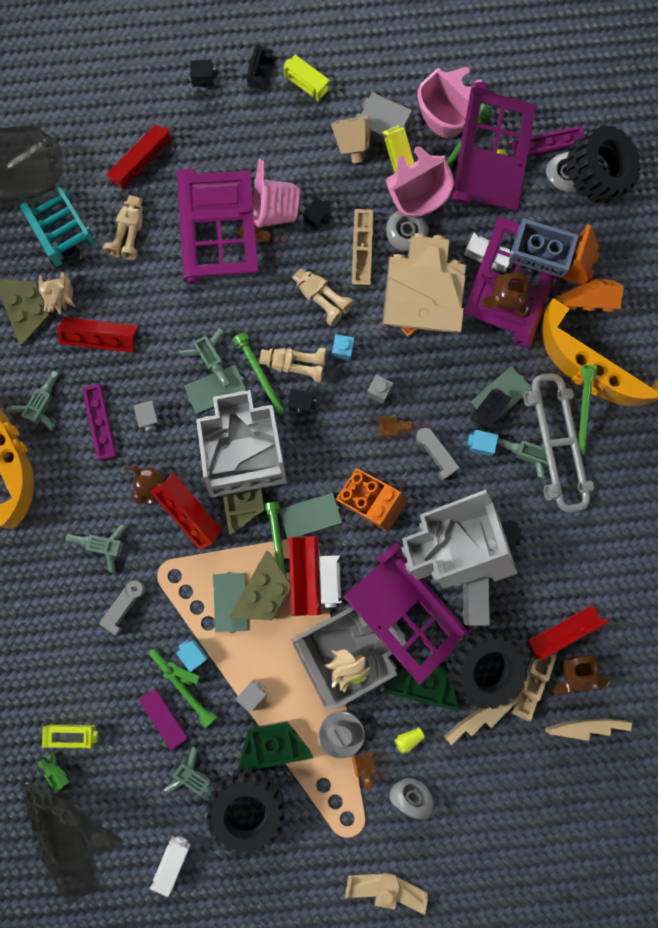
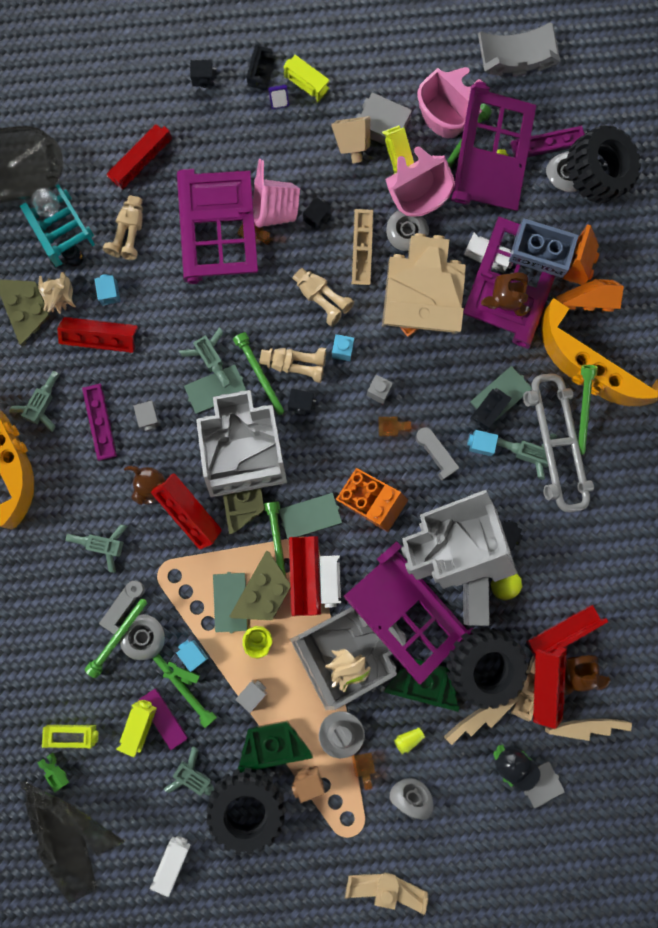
none -> clear head [31,188,60,217]
none -> bright green piece [85,599,147,678]
none -> medium azure brick [94,274,120,306]
none -> neon yellow window [116,700,157,757]
none -> light grey hat [119,614,165,660]
none -> neon yellow hair [242,626,272,659]
none -> slope [268,85,289,109]
none -> medium nougat brick [292,767,324,803]
none -> light grey panel [478,22,560,76]
none -> neon yellow hair [491,574,522,601]
none -> black hair [494,744,541,791]
none -> light grey piece [524,761,565,808]
none -> red panel [533,647,567,729]

